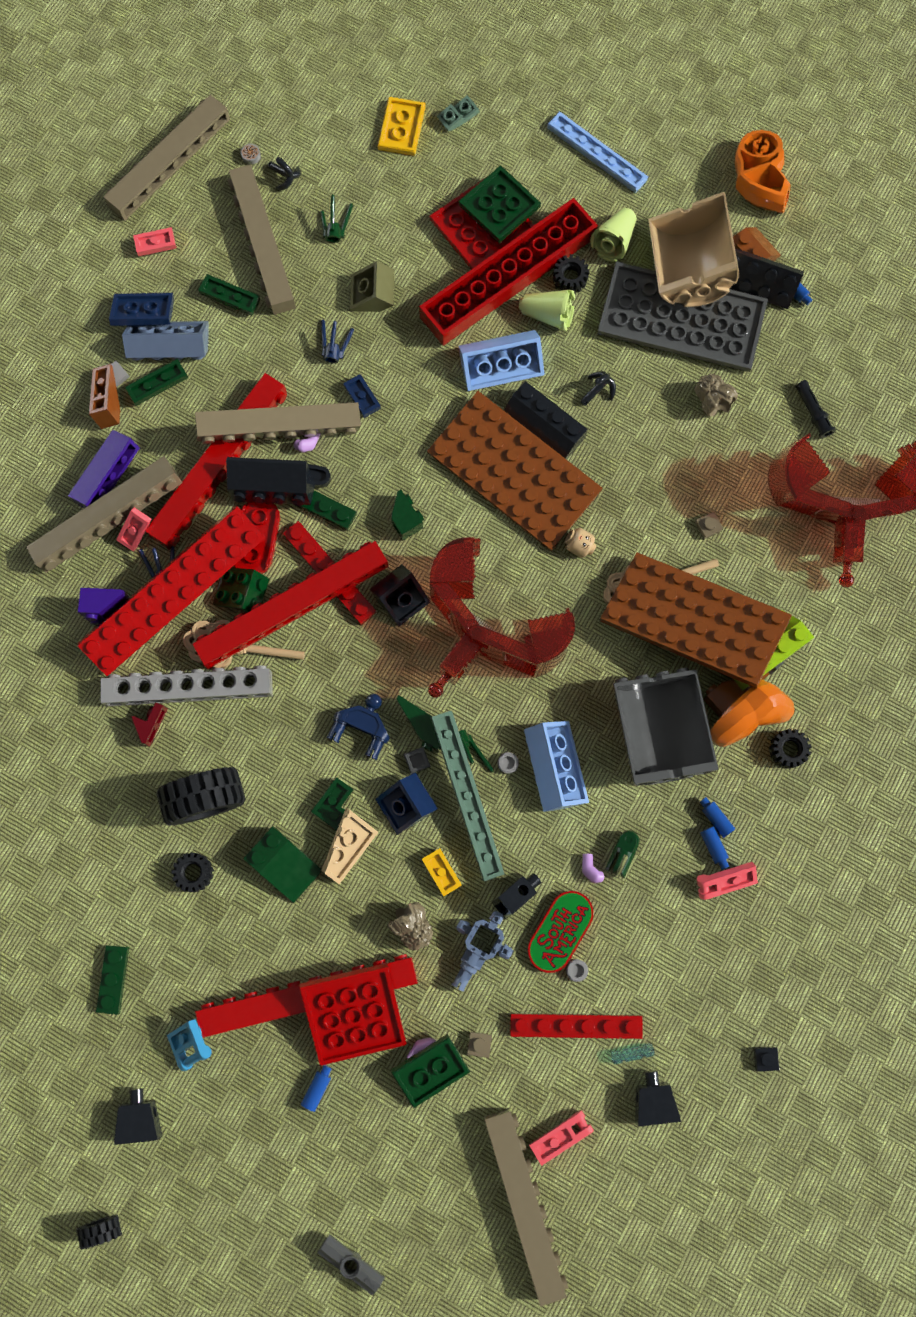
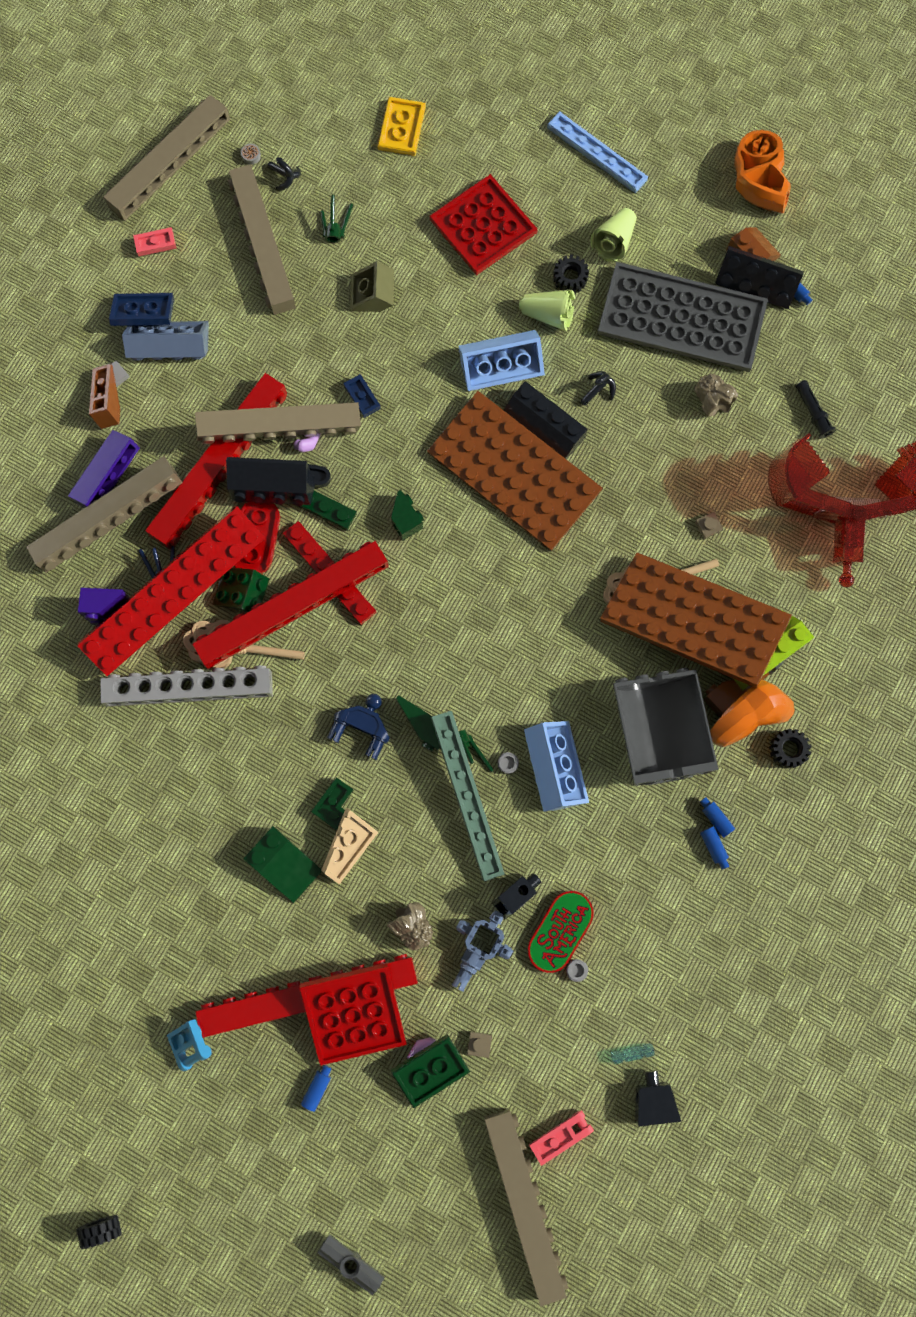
dark green plate [96,945,130,1015] -> none
black torso [114,1088,162,1145] -> none
coral plate [116,507,152,551] -> none
dark green plate [125,359,188,406] -> none
dark red slope [131,702,168,747] -> none
black tyre [156,767,245,826] -> none
black tyre [171,853,214,892] -> none
dark green plate [198,274,261,316] -> none
dark blue plant [321,319,354,363] -> none
black slope [370,564,430,627] -> none
dark blue slope [375,773,438,835] -> none
dark grey tile [404,747,431,774] -> none
red brick [419,198,598,346] -> none
yellow plate [422,848,462,897] -> none
clear red piece [428,537,575,698] -> none
sand green slope [437,95,480,131] -> none
dark green plate [459,165,541,243] -> none
red plate [510,1013,643,1039] -> none
tan head [565,528,596,558] -> none
lavender arm [582,854,604,883] -> none
dark green arm [605,830,640,878] -> none
tan cylinder [648,192,739,307] -> none
coral plate [697,862,758,900] -> none
black plate [753,1047,780,1072] -> none

